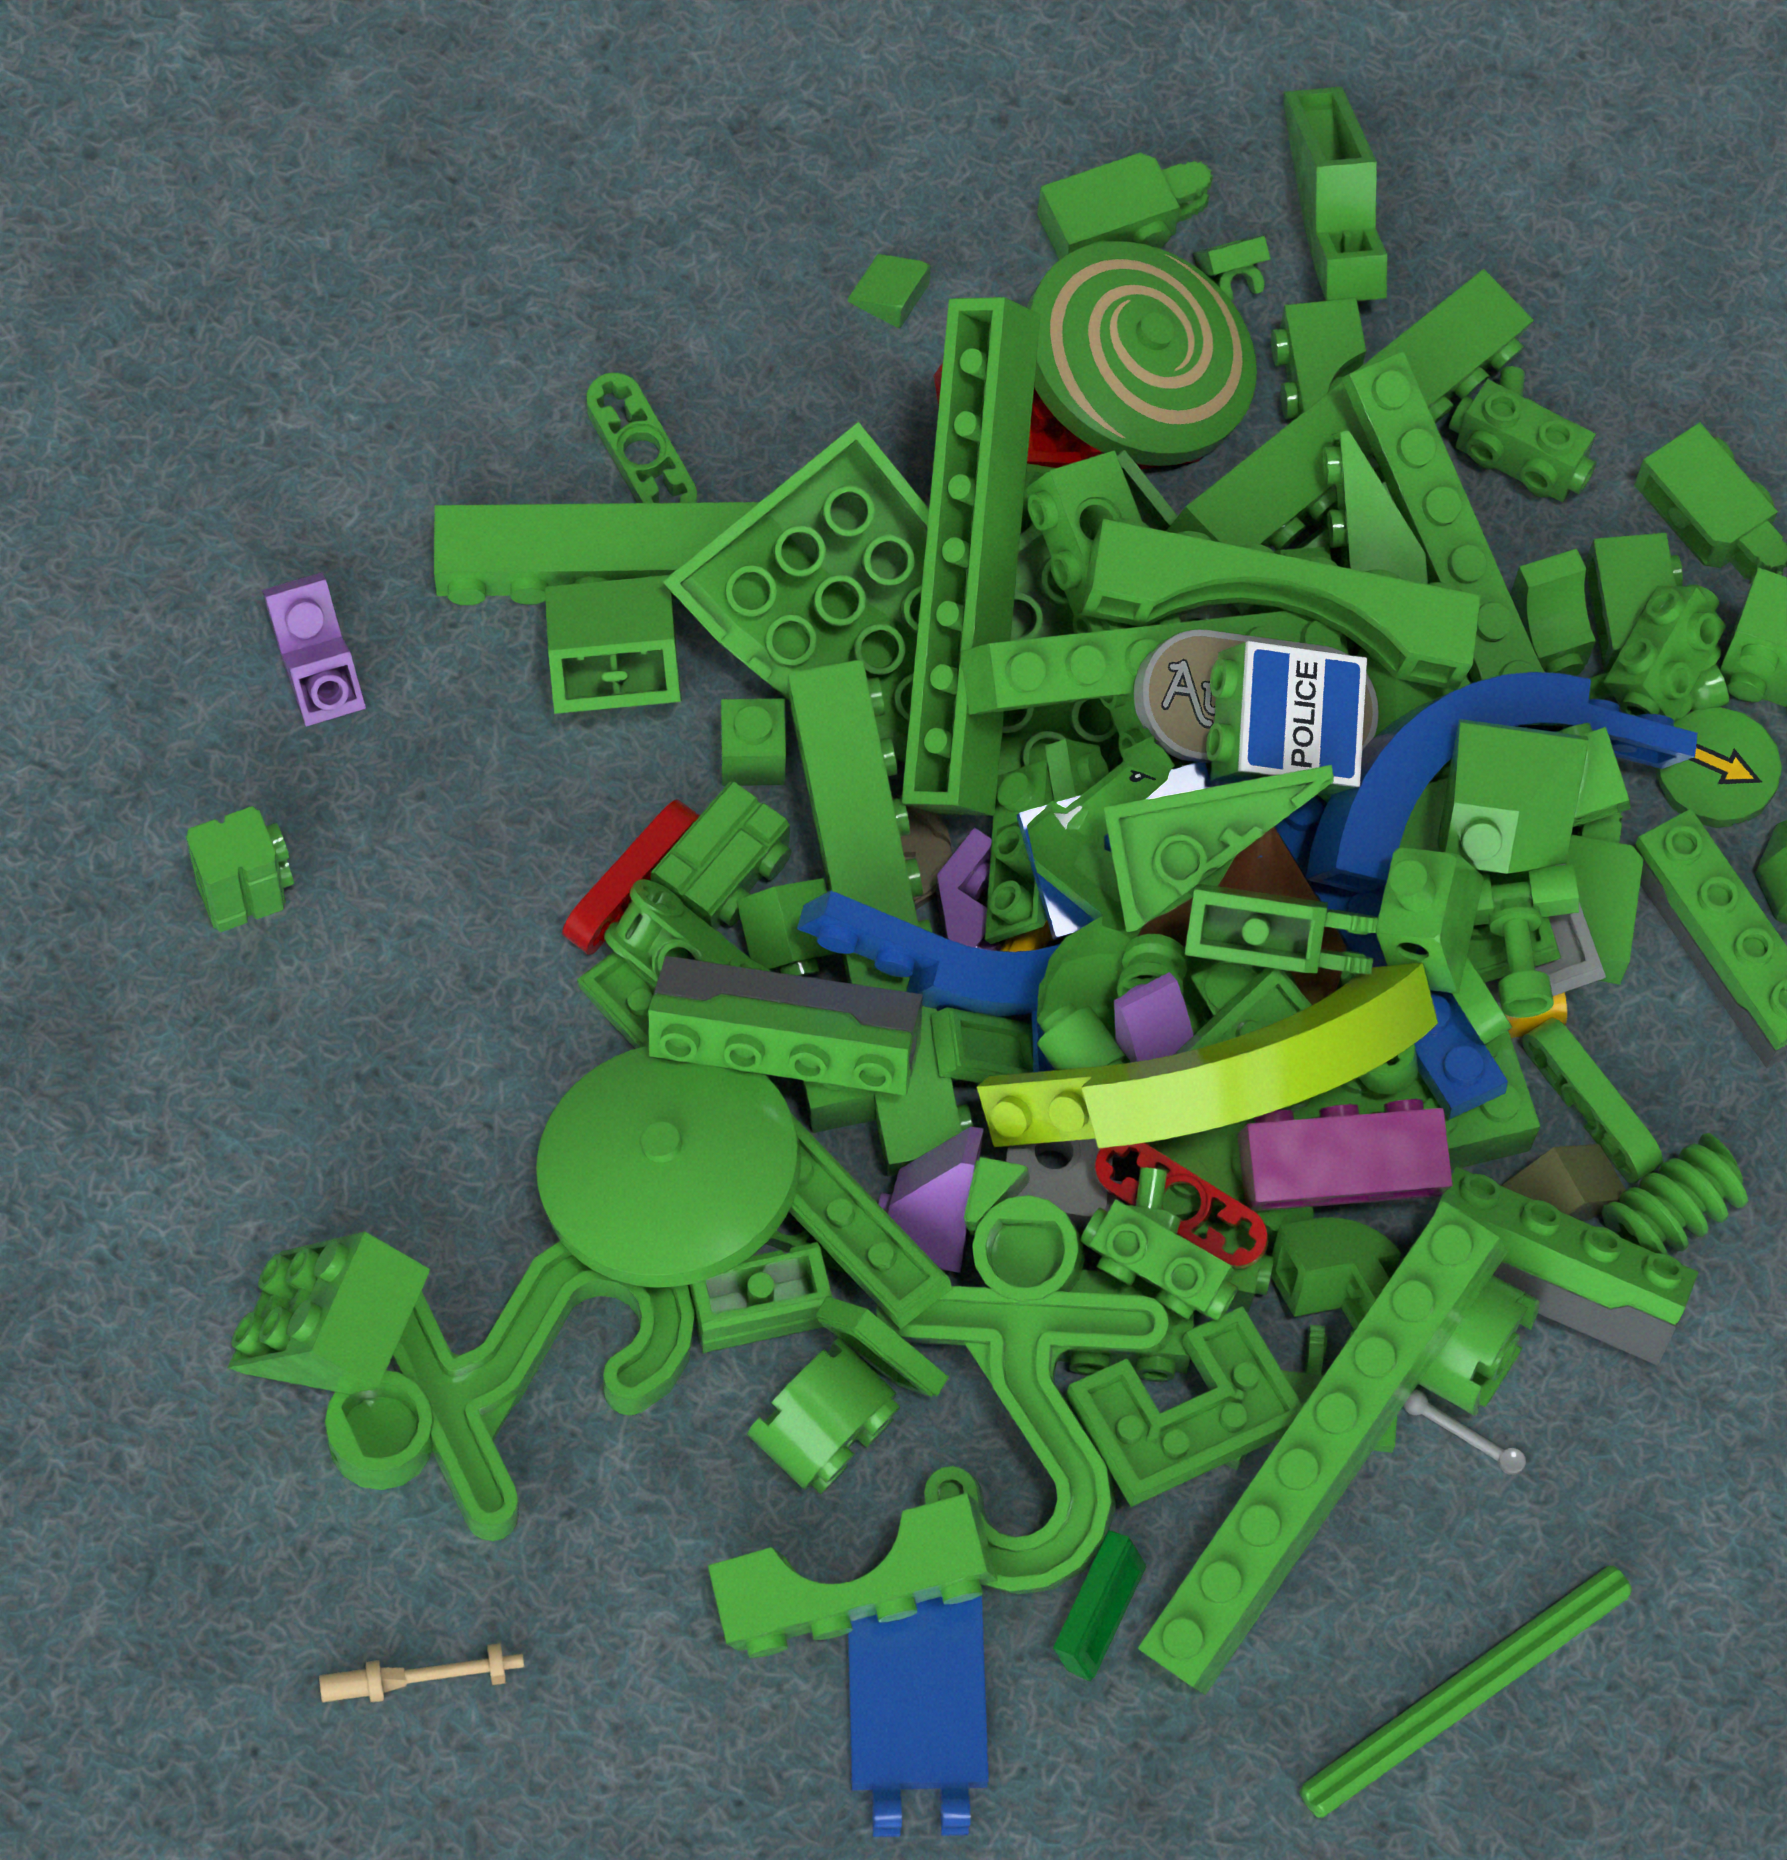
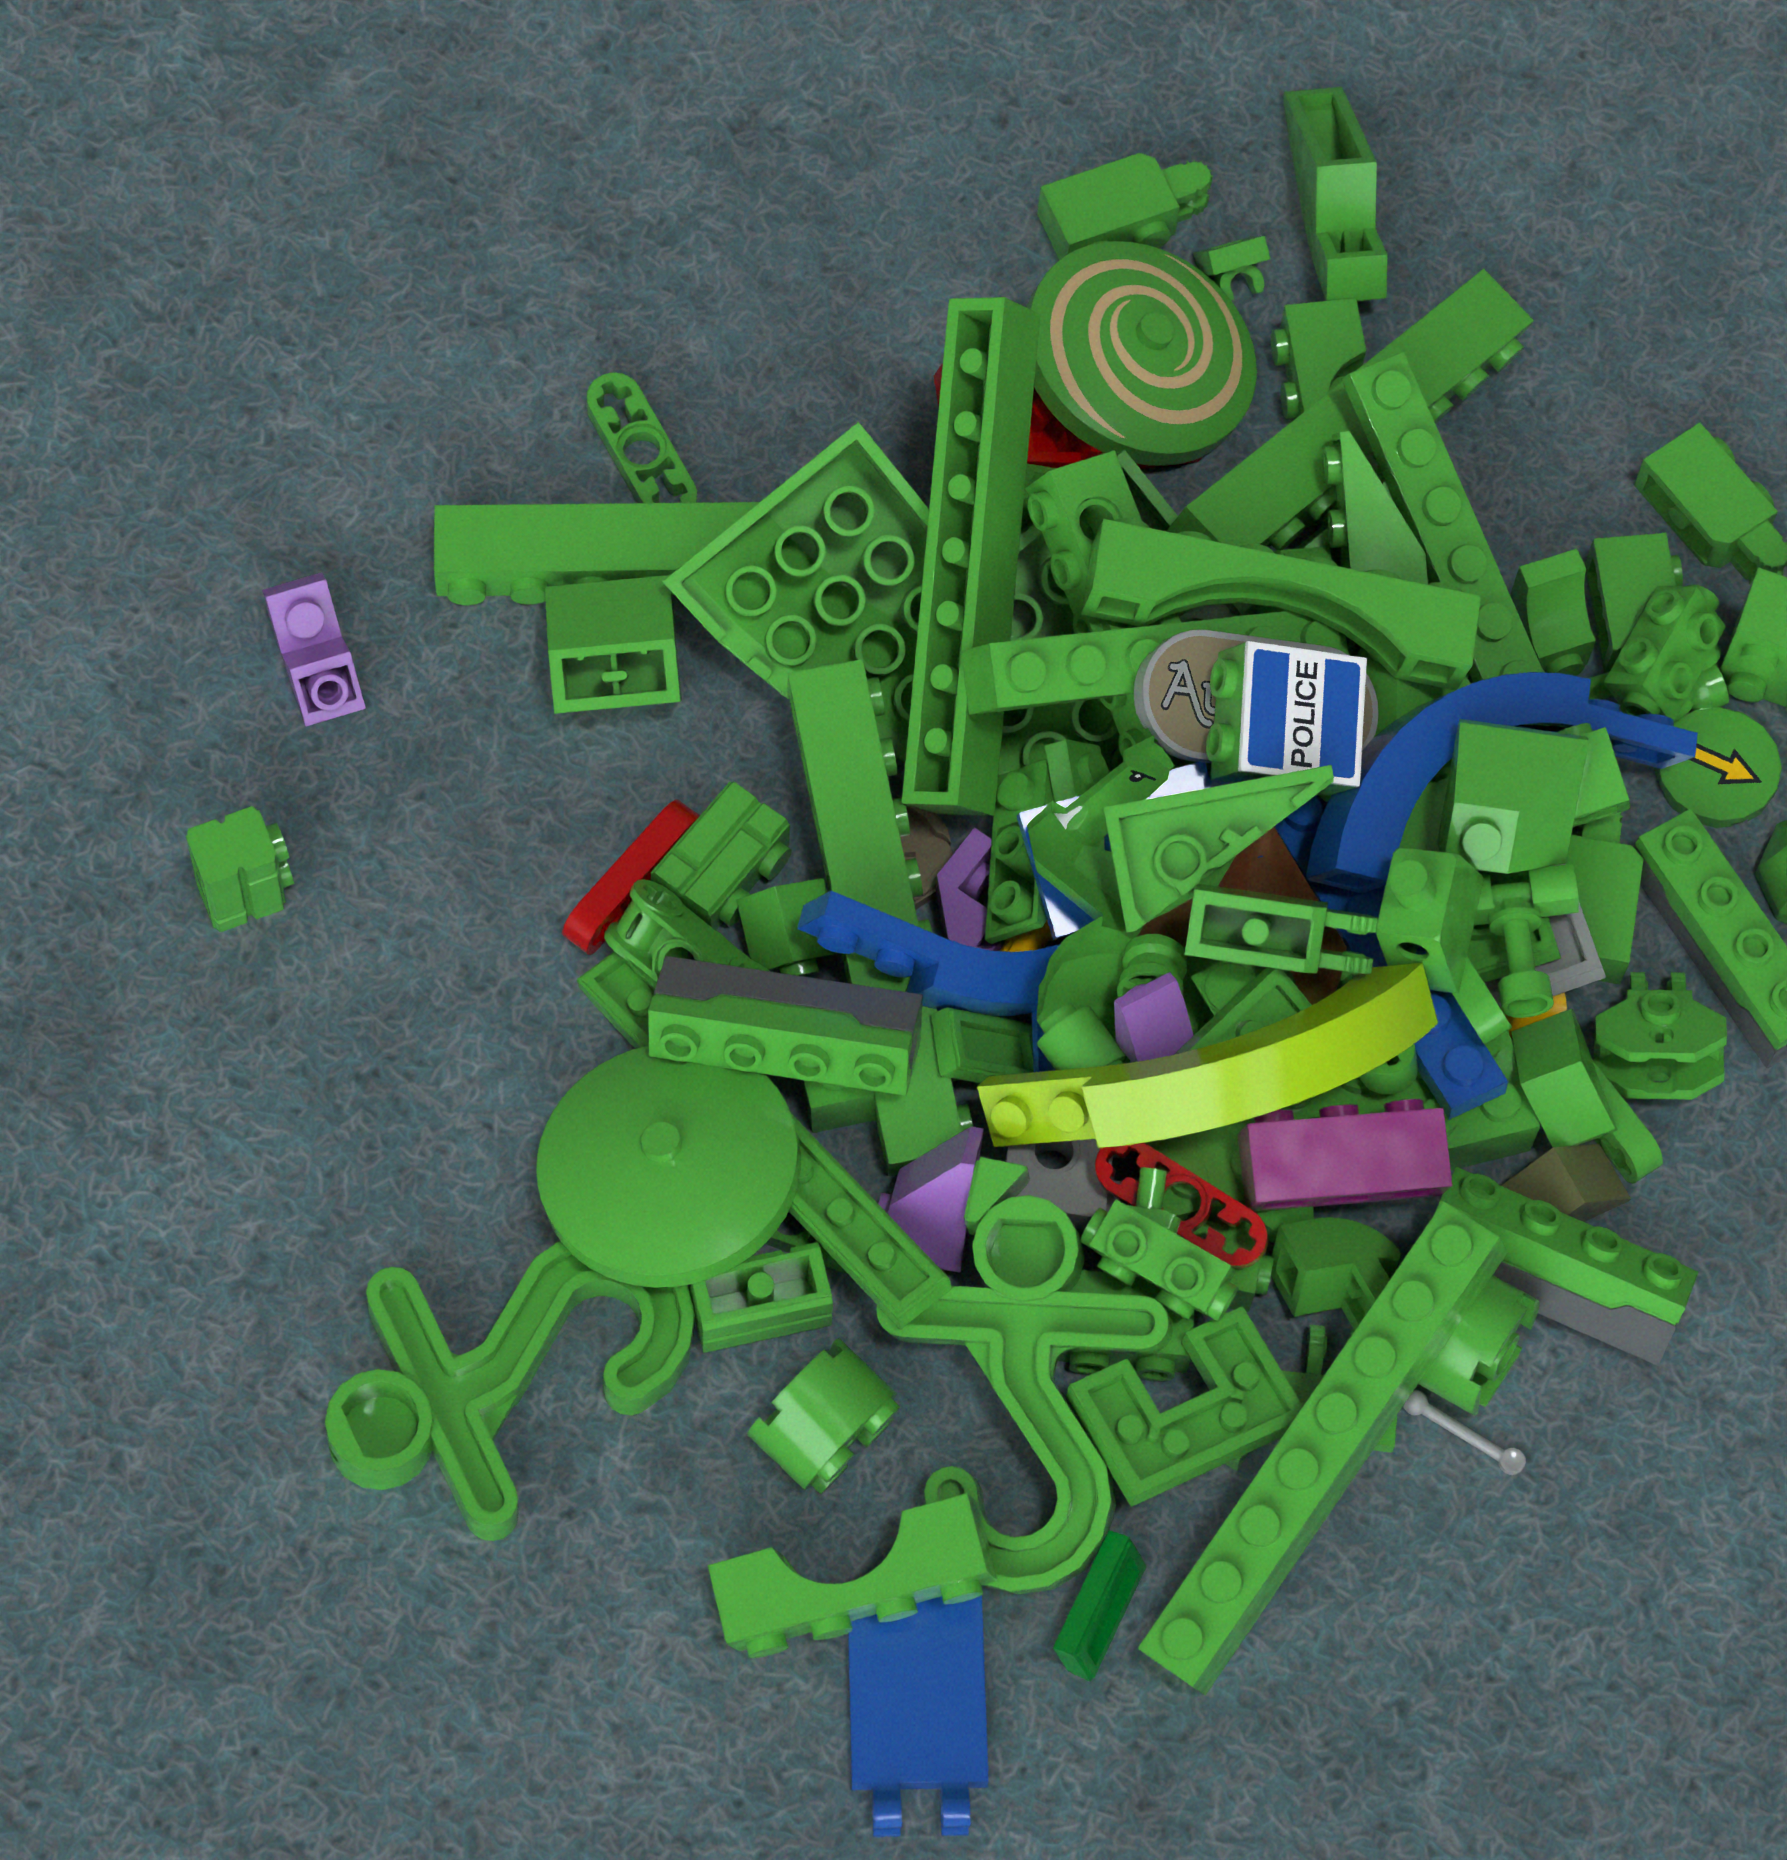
bright green slope [227,1231,431,1394] -> none
tan piece [319,1643,524,1703] -> none
bright green brick [721,699,786,786] -> none
bright green tile [815,1296,949,1397] -> none
bright green slope [847,254,931,329] -> none
bright green axle [1299,1565,1632,1818] -> none
bright green brick [1449,366,1597,503] -> none
bright green piece [1602,1133,1748,1255] -> none
none -> bright green slope [1511,1008,1617,1147]
none -> bright green hinge [1594,972,1727,1100]

